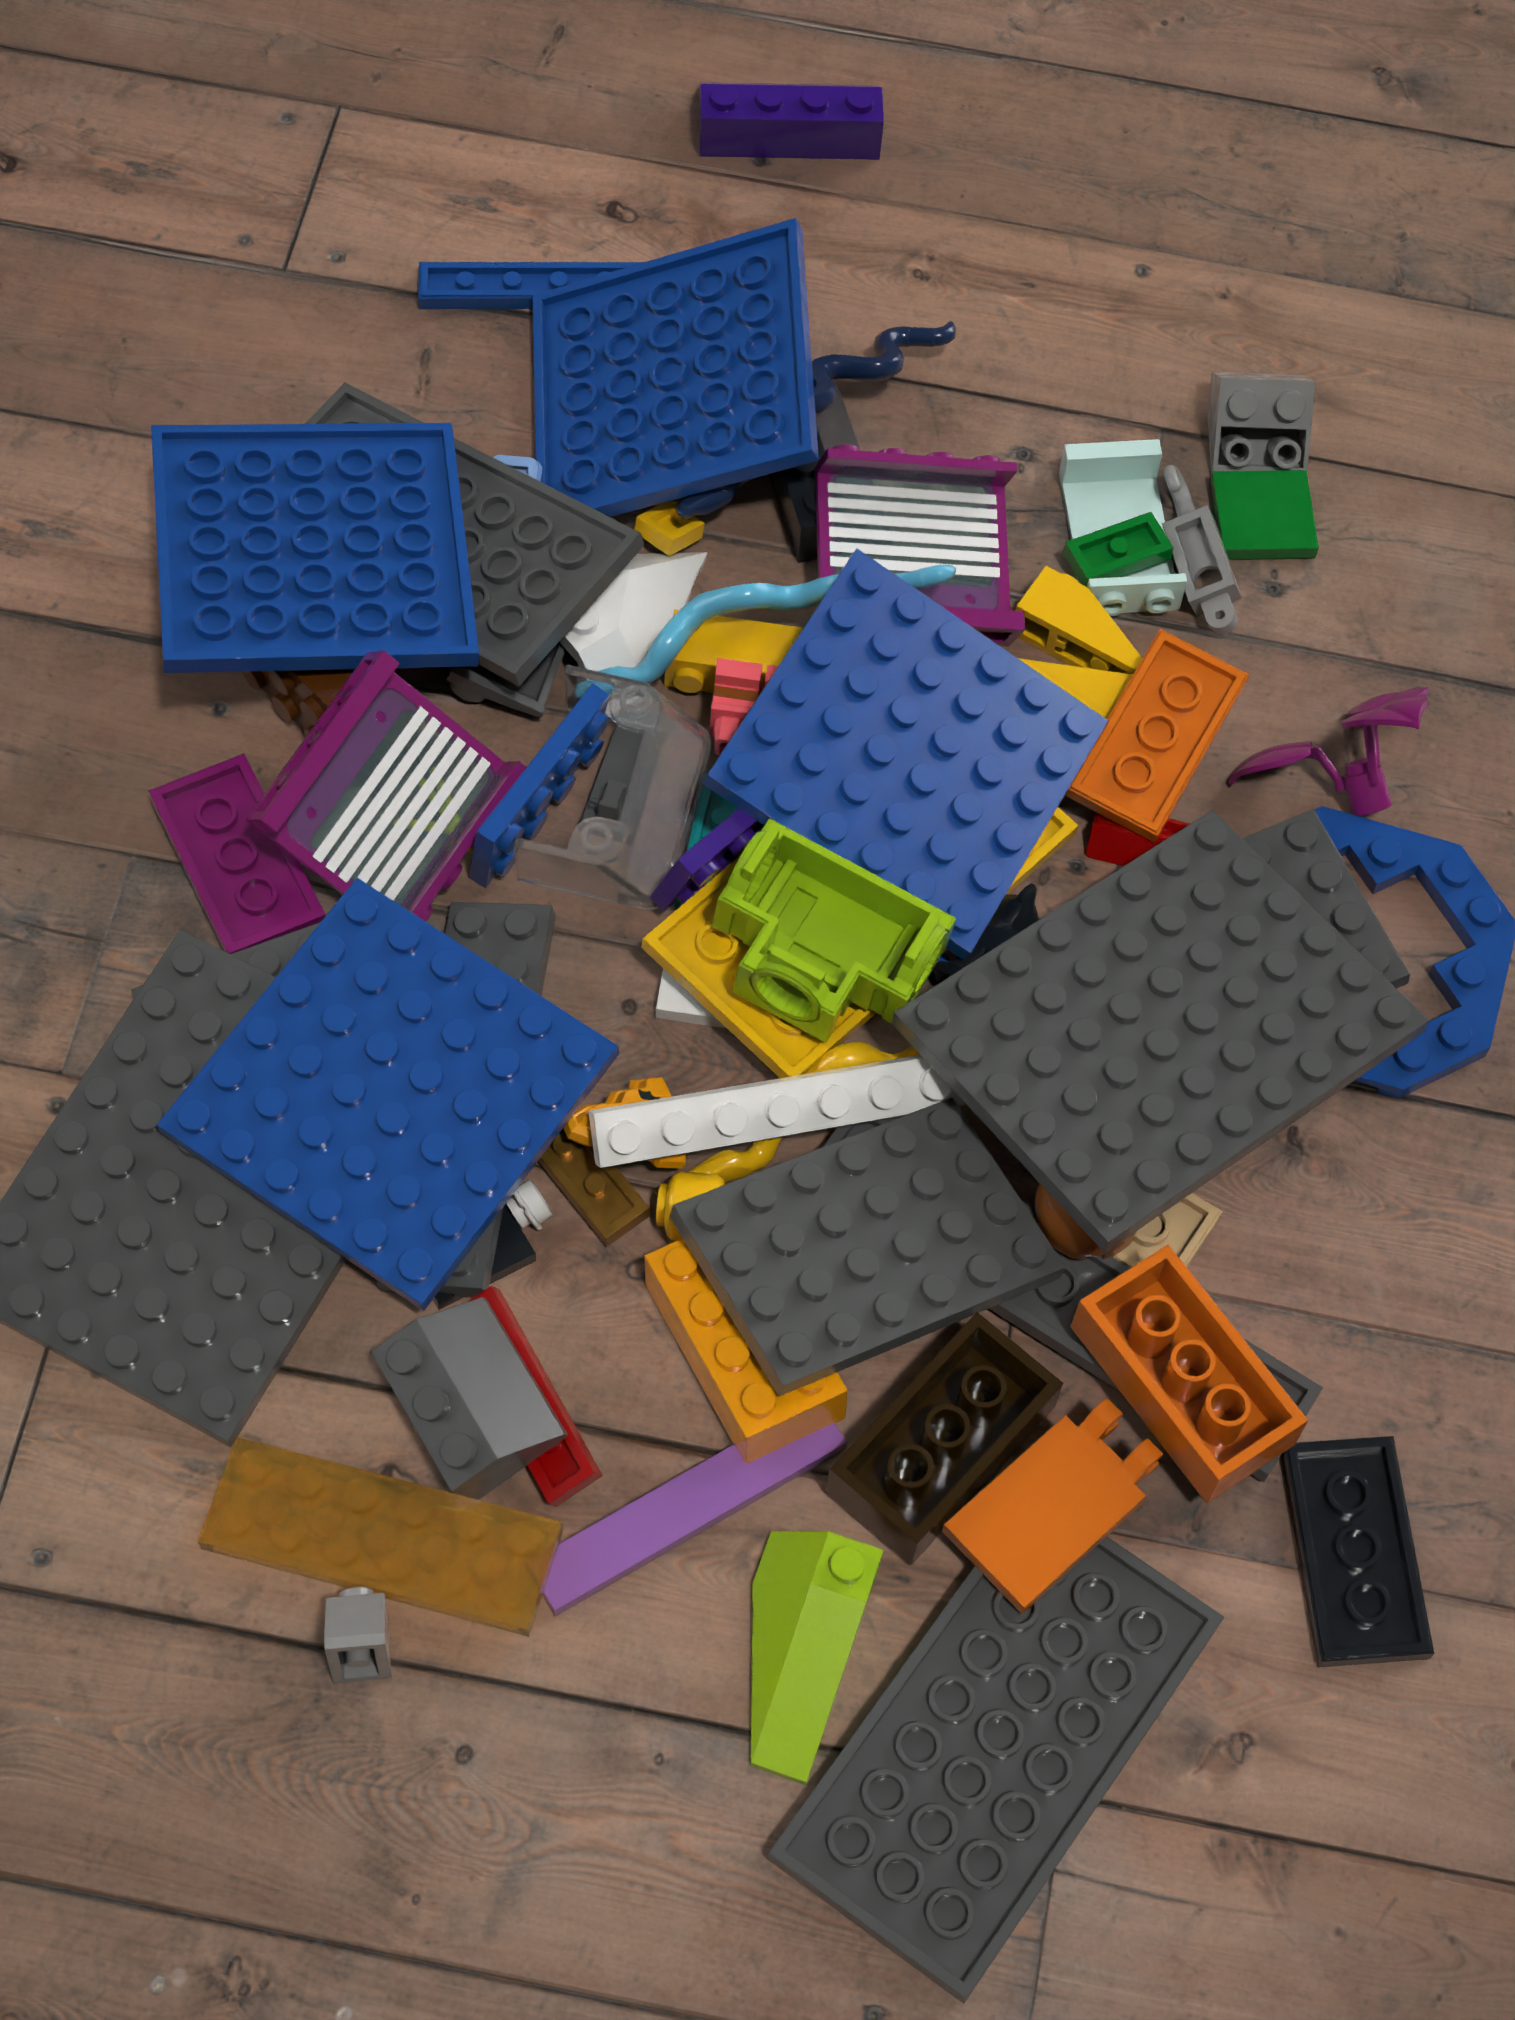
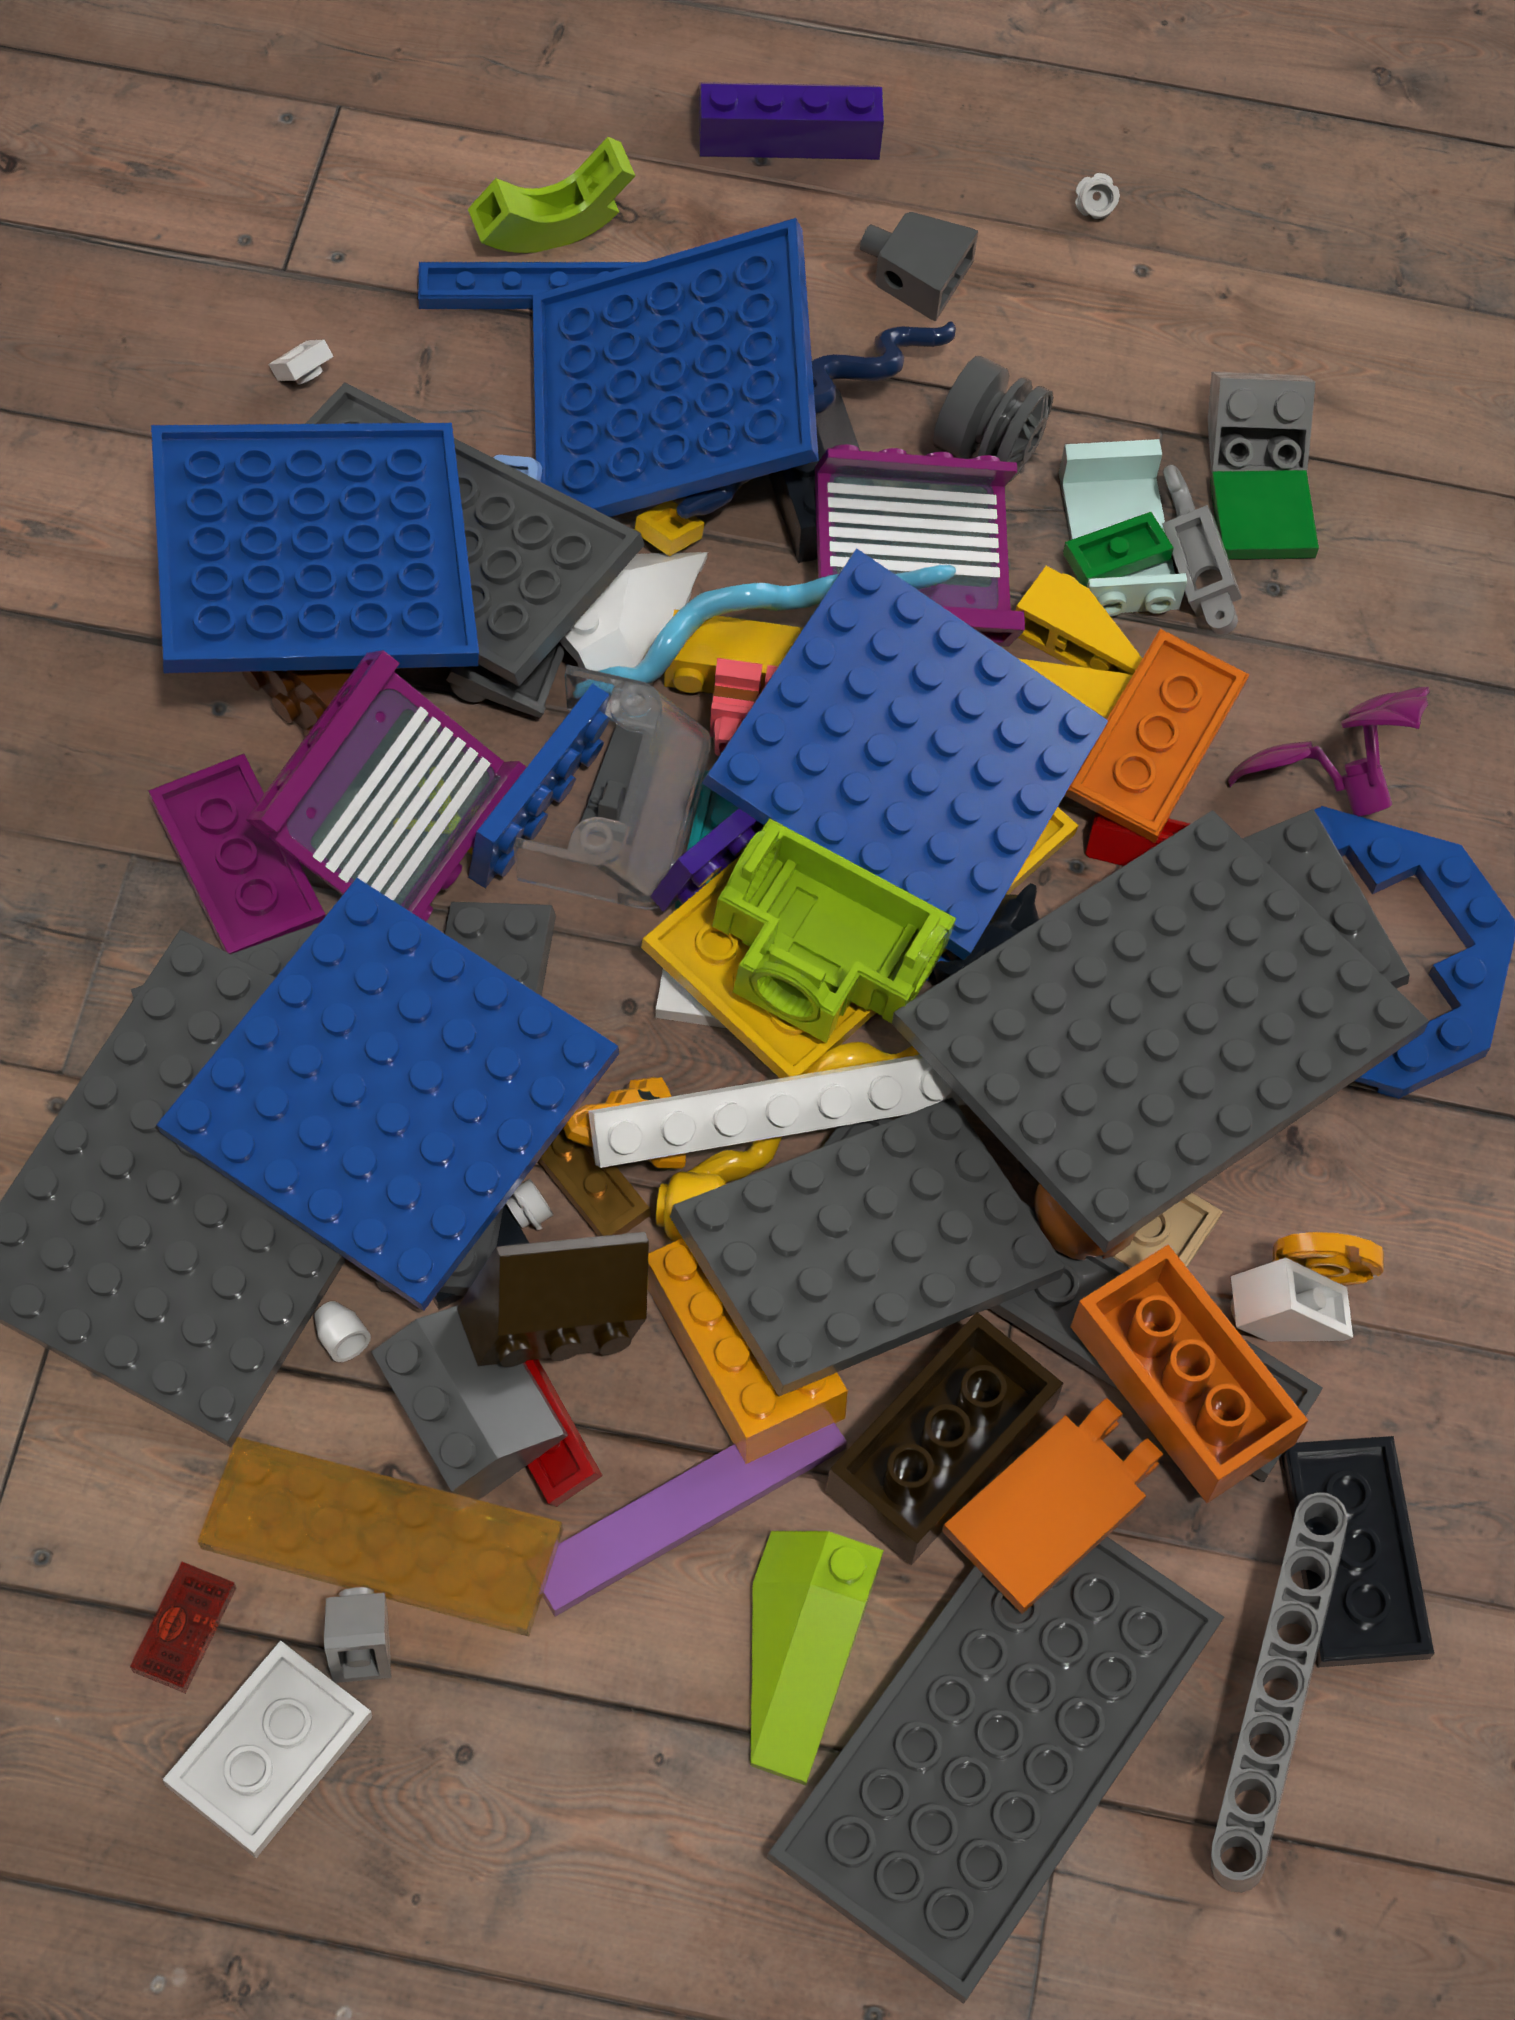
none -> clear red tile [130,1562,236,1694]
none -> white plate [163,1640,372,1858]
none -> white plate [268,340,334,384]
none -> white hose [314,1301,371,1362]
none -> dark brown slope [457,1232,649,1367]
none -> lime arch [468,137,636,253]
none -> dark grey torso [860,212,978,321]
none -> dark grey wheel [933,356,1054,482]
none -> white plate [1075,173,1120,219]
none -> light grey beam [1211,1492,1347,1893]
none -> white slope [1231,1257,1353,1342]
none -> light orange tile [1272,1232,1384,1286]

